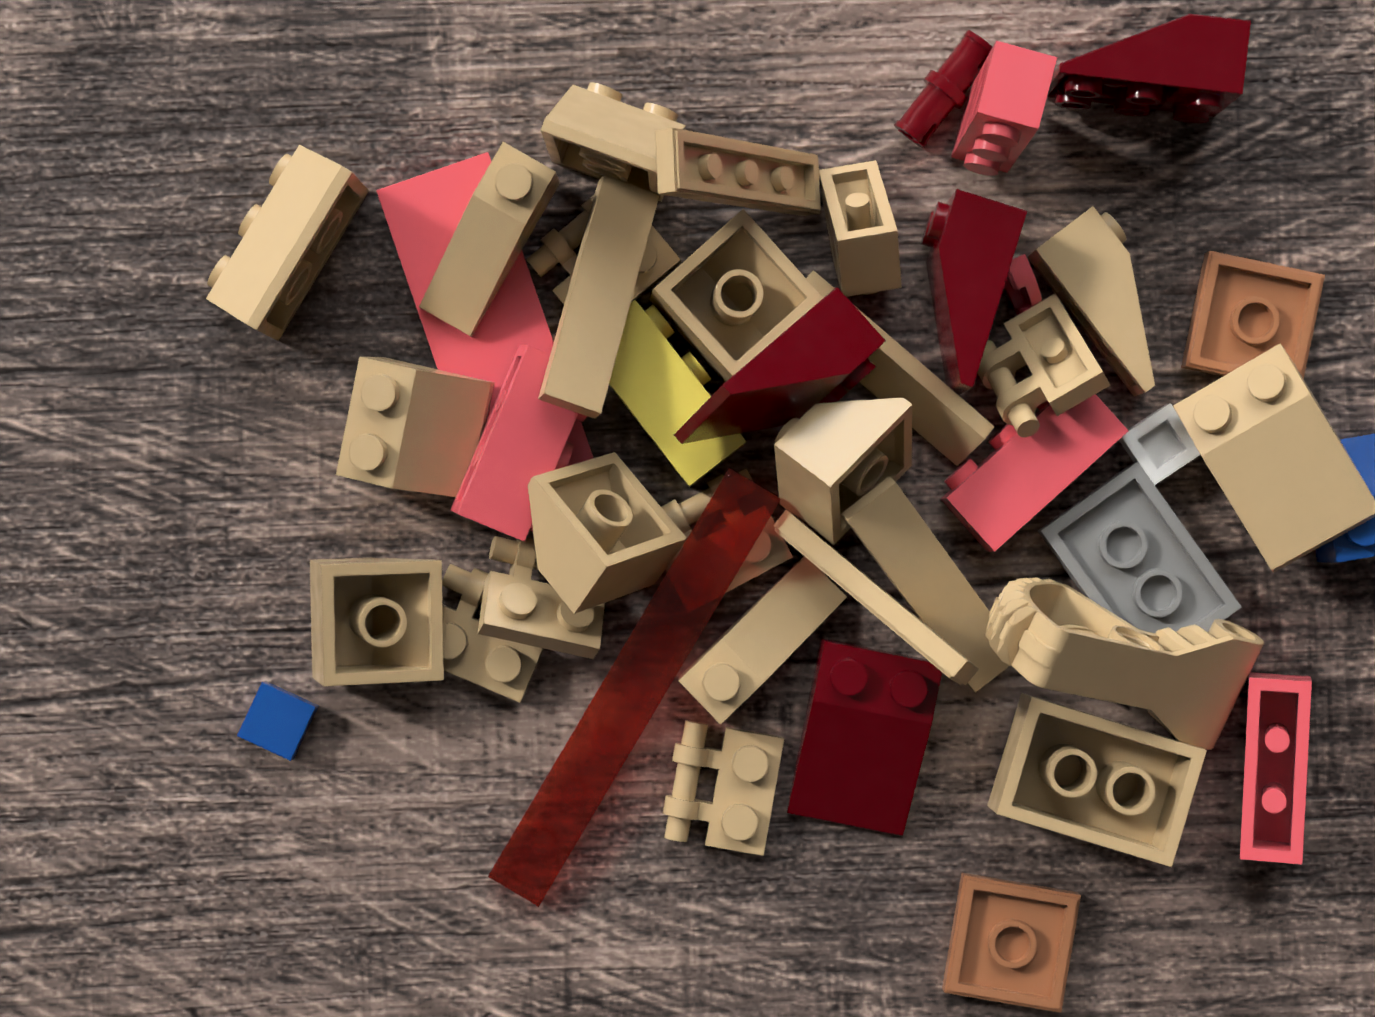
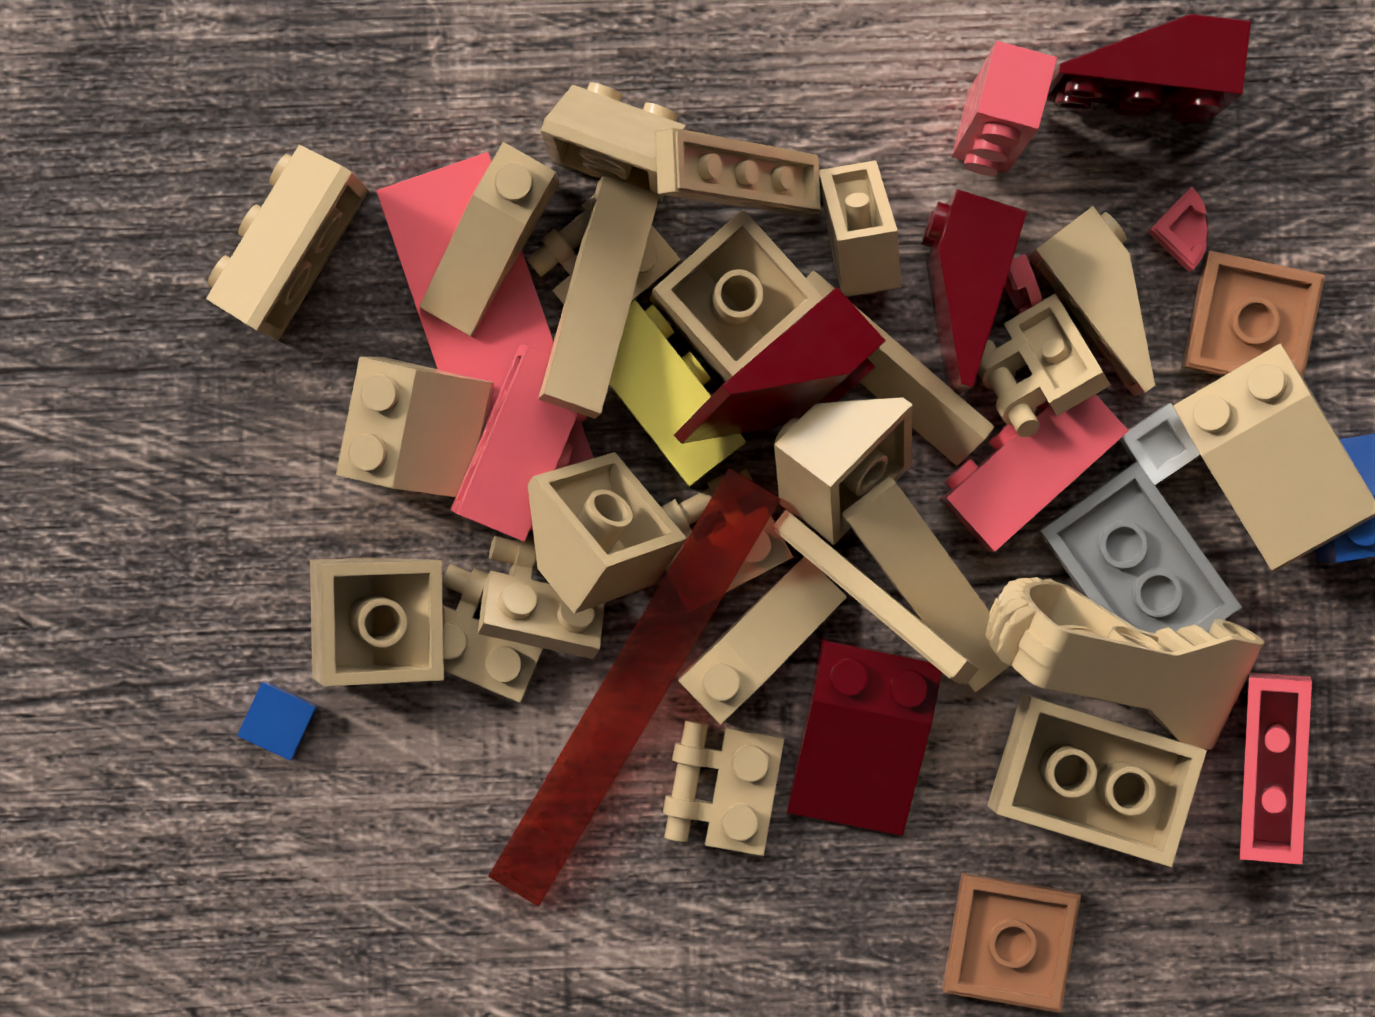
dark red pin [894,30,993,149] -> none
none -> coral tile [1147,187,1208,272]

